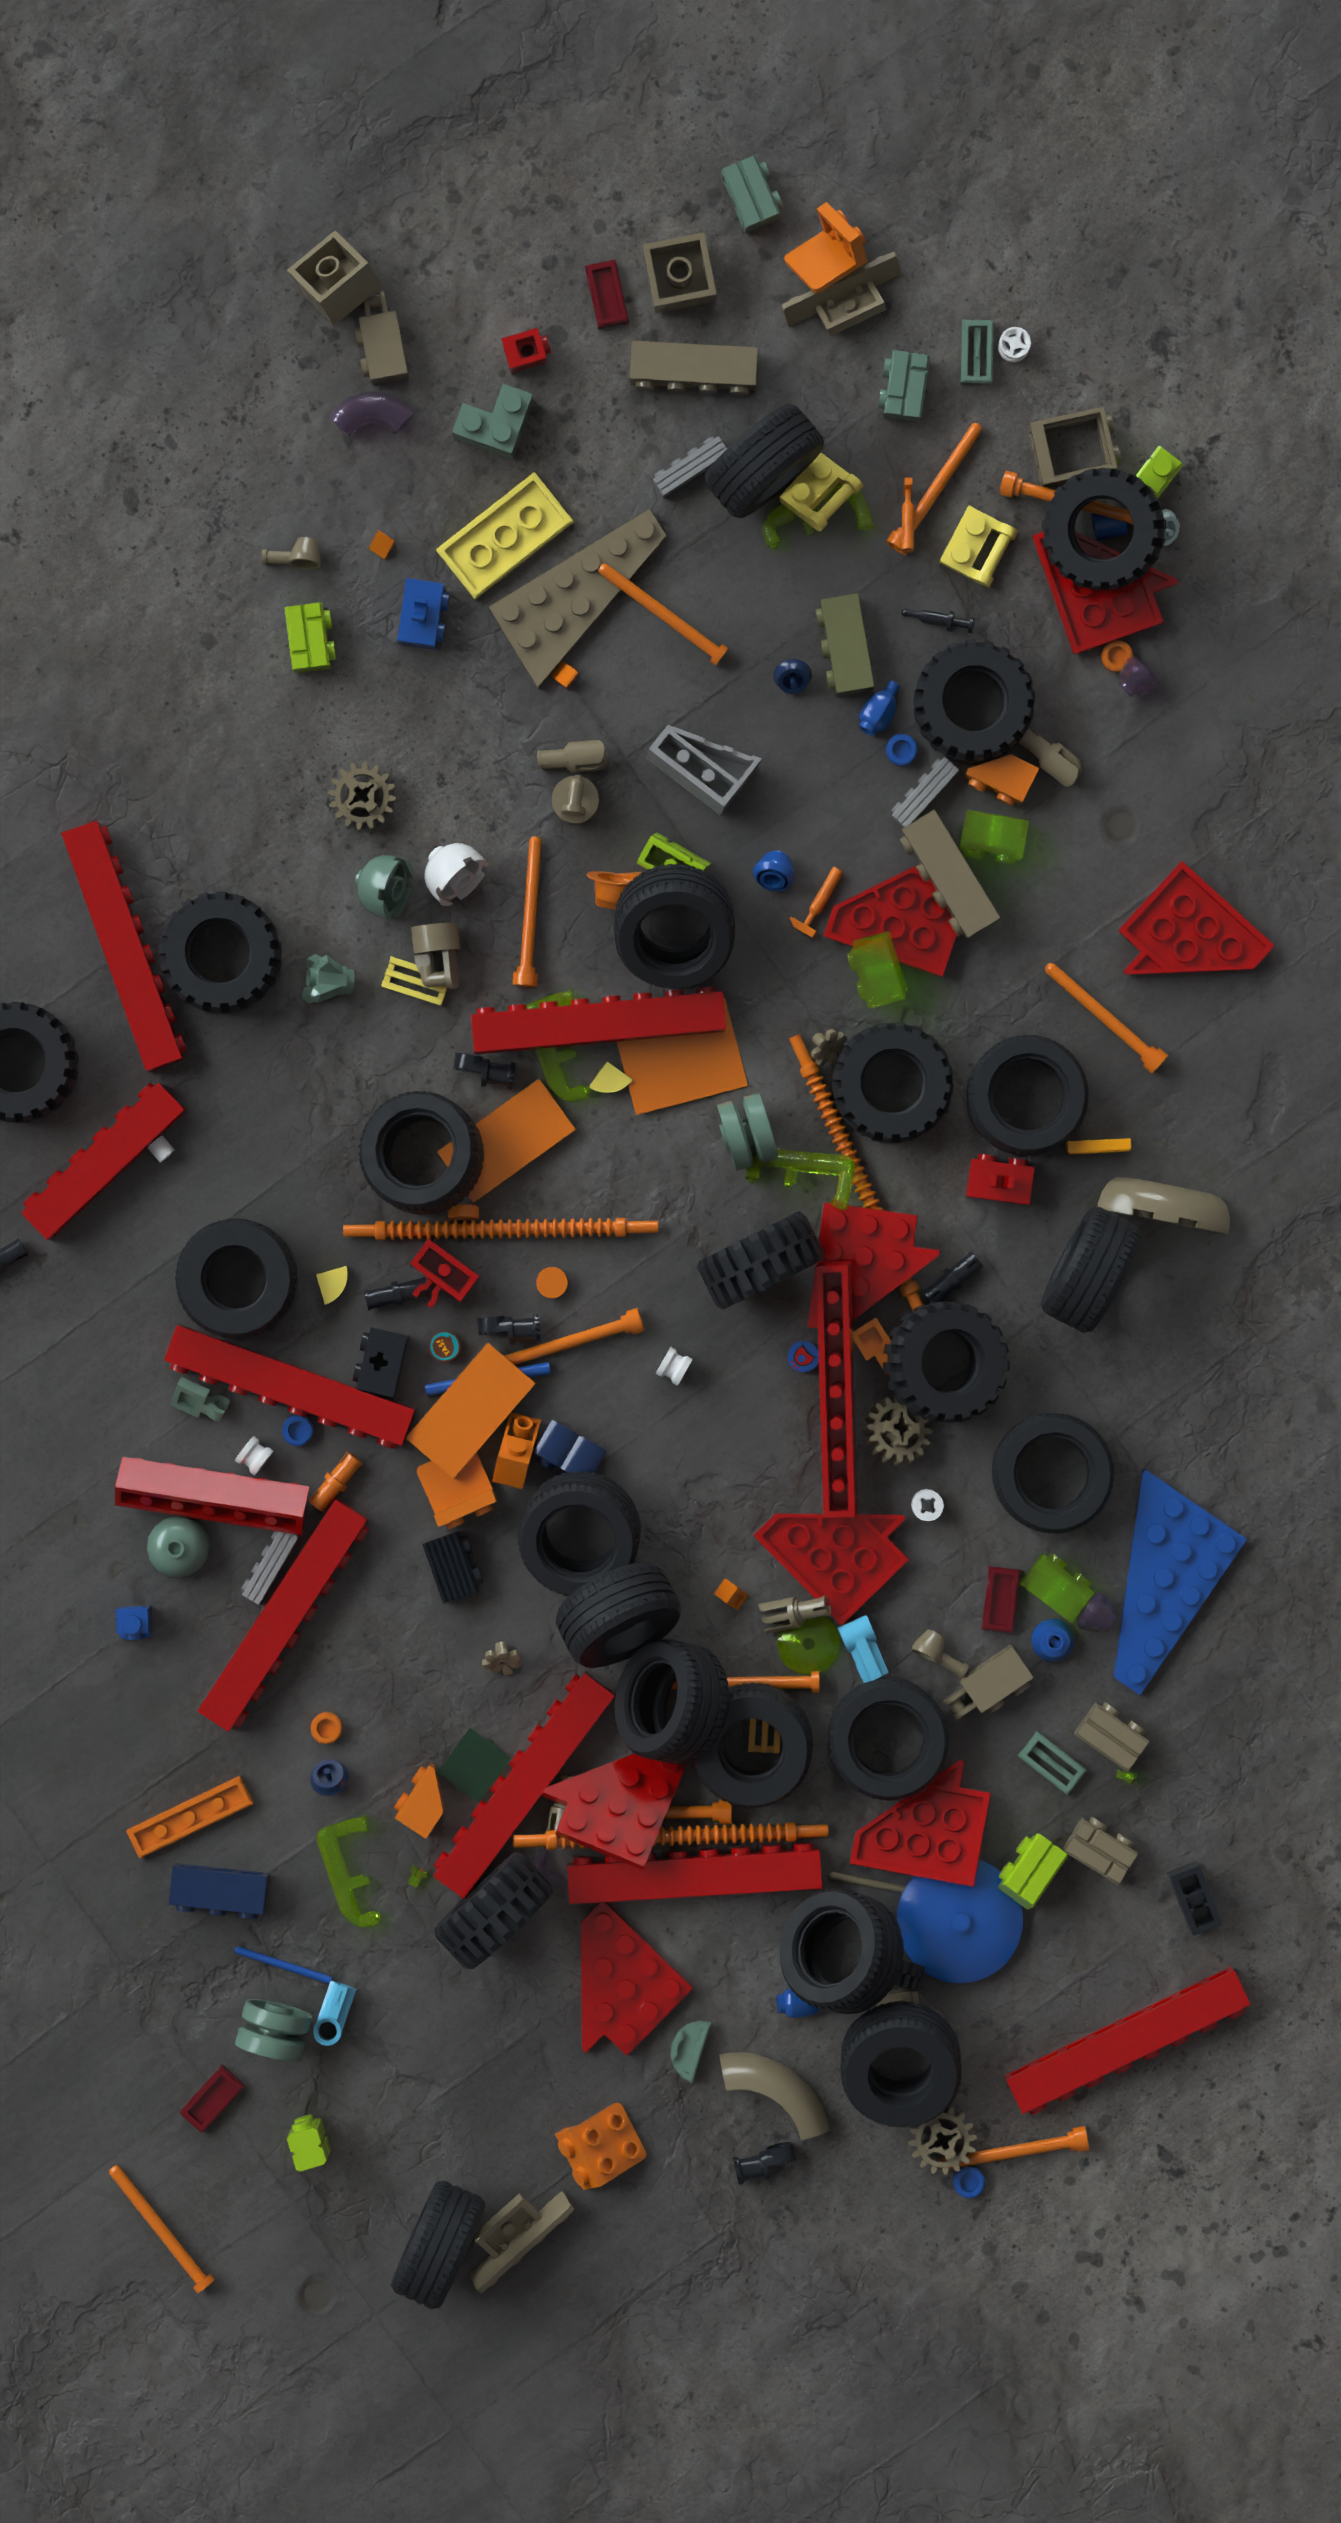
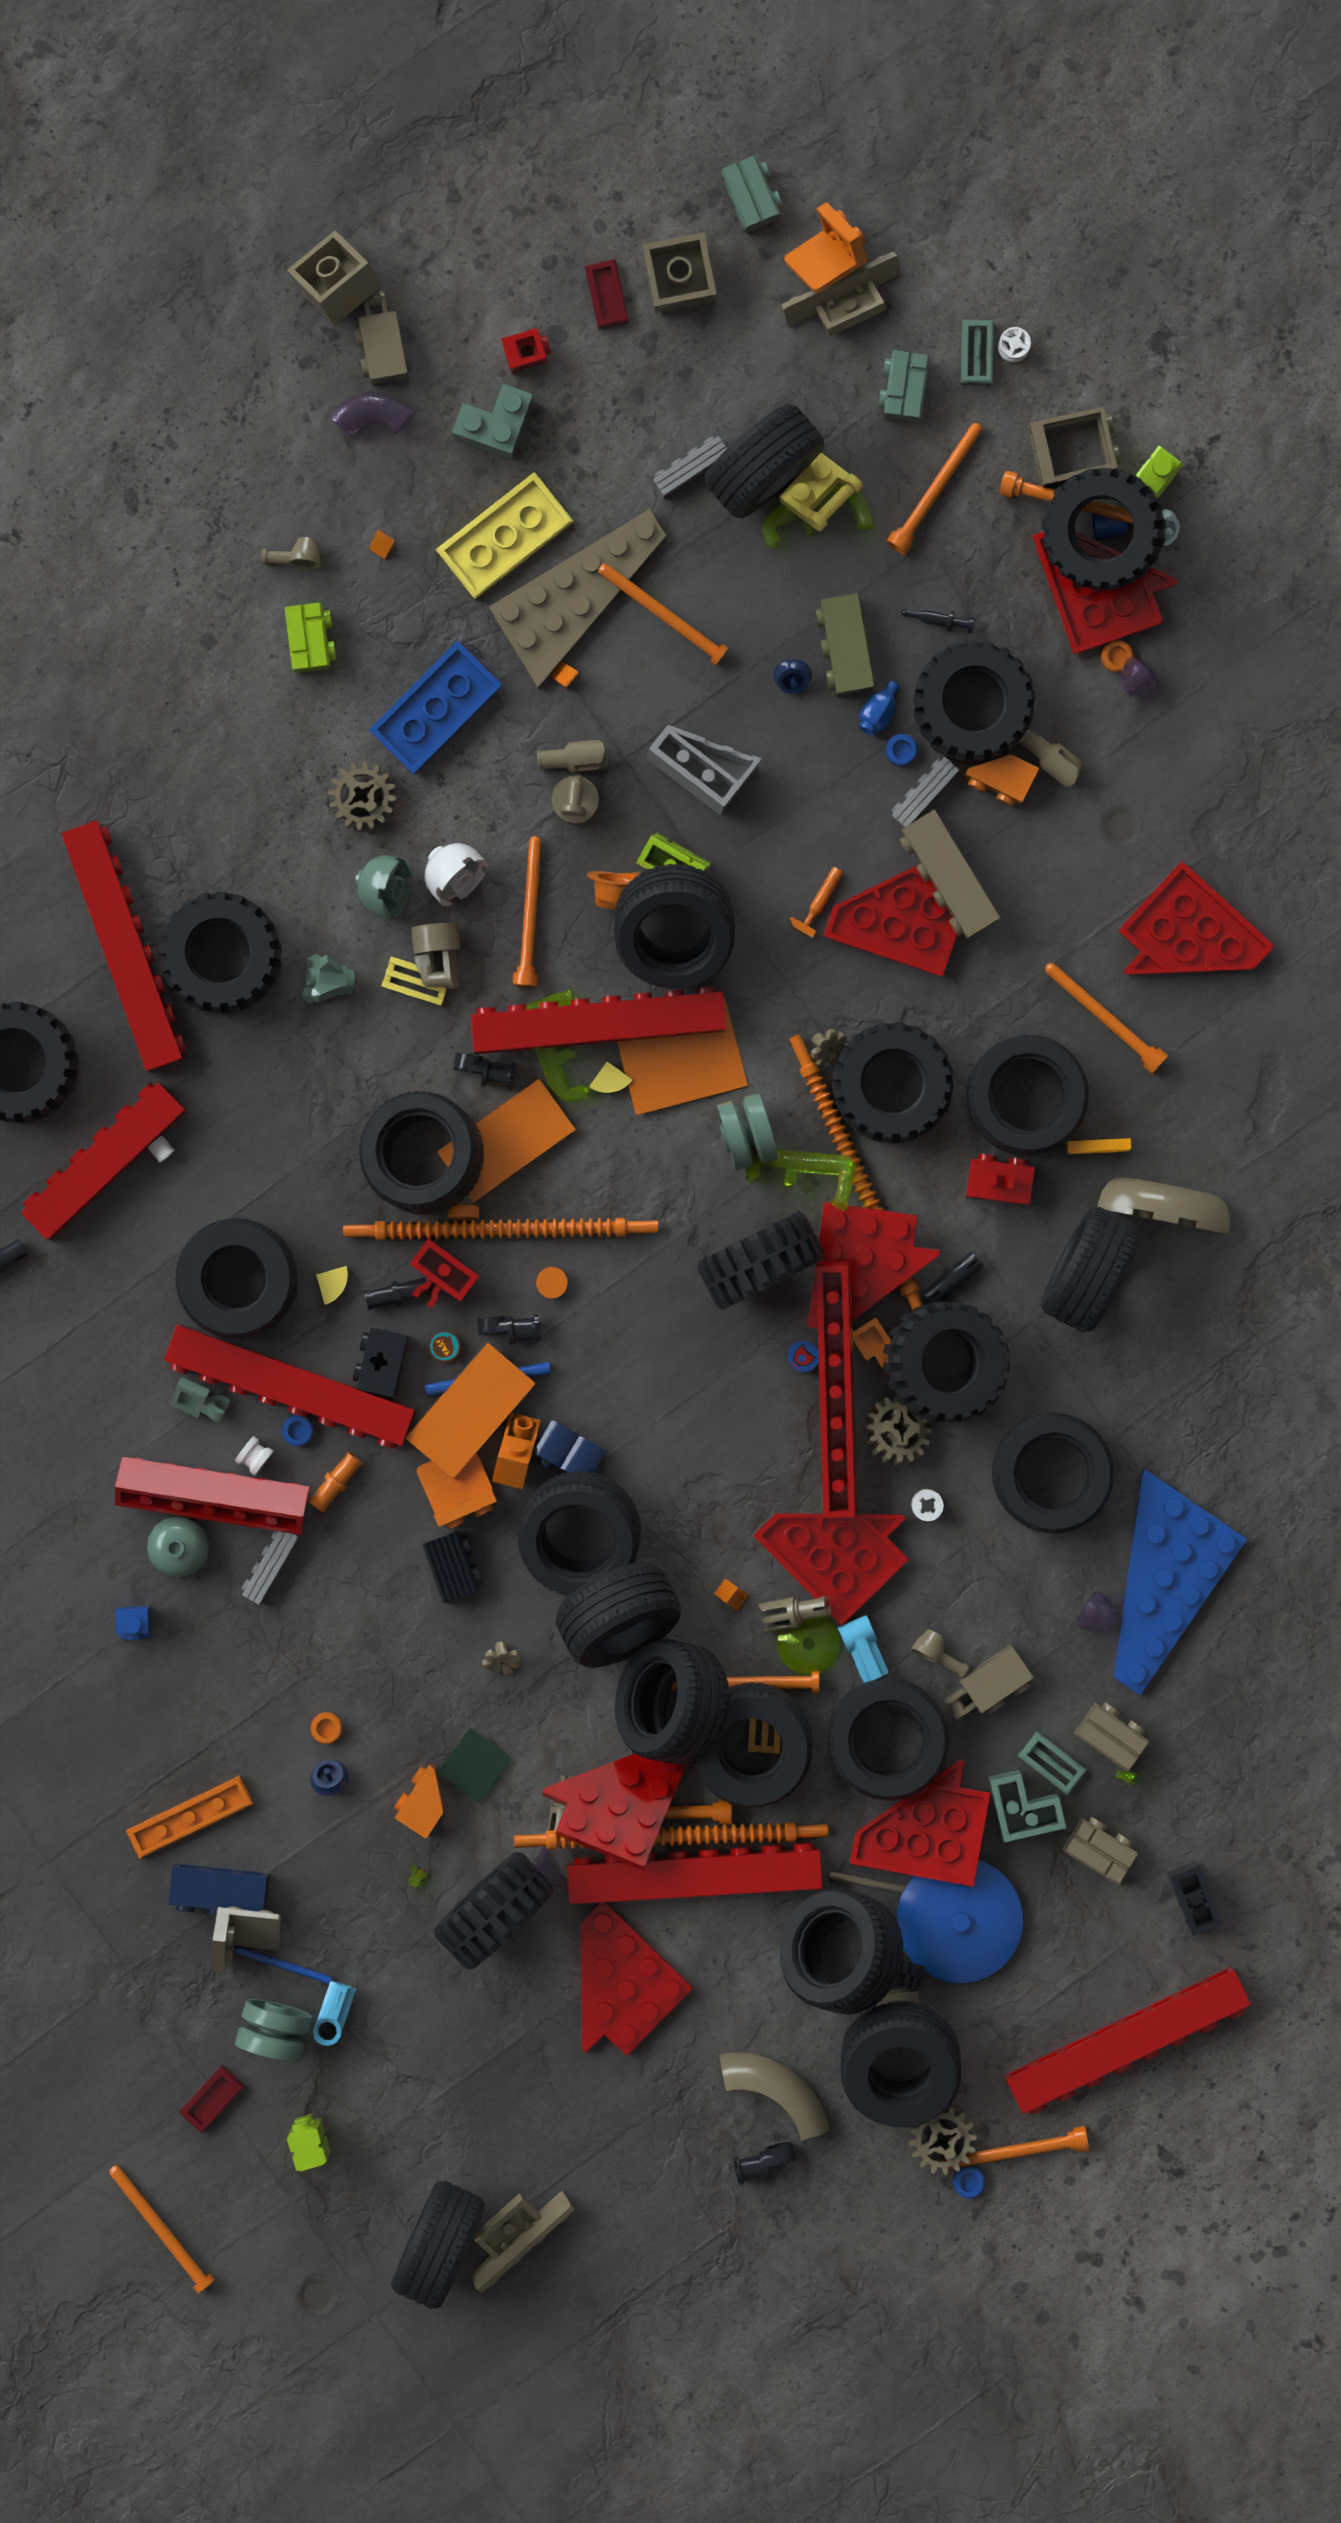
red brick [197,1498,370,1732] -> none
clear neon green piece [316,1814,382,1928] -> none
blue brick [397,578,450,650] -> none
red brick [433,1671,615,1899] -> none
orange piece [504,1307,645,1365] -> none
orange bracket [555,2103,646,2190] -> none
dark tan brick [630,341,758,396] -> none
white wheel [655,1347,692,1386] -> none
sand green plate [670,2020,711,2083] -> none
blue cone [753,851,795,891] -> none
blue plant [776,1988,821,2018] -> none
clear neon green brick [847,931,908,1009] -> none
orange piece [901,478,914,553] -> none
light yellow plate [939,505,1018,588] -> none
clear neon green brick [959,809,1029,865] -> none
dark red tile [981,1566,1020,1633] -> none
lime brick [998,1833,1068,1909] -> none
clear neon green brick [1019,1553,1094,1623] -> none
blue cone [1031,1619,1074,1662] -> none
none -> dark tan bracket [212,1906,281,1973]
none -> blue plate [369,640,502,775]
none -> sand green brick [988,1770,1066,1842]

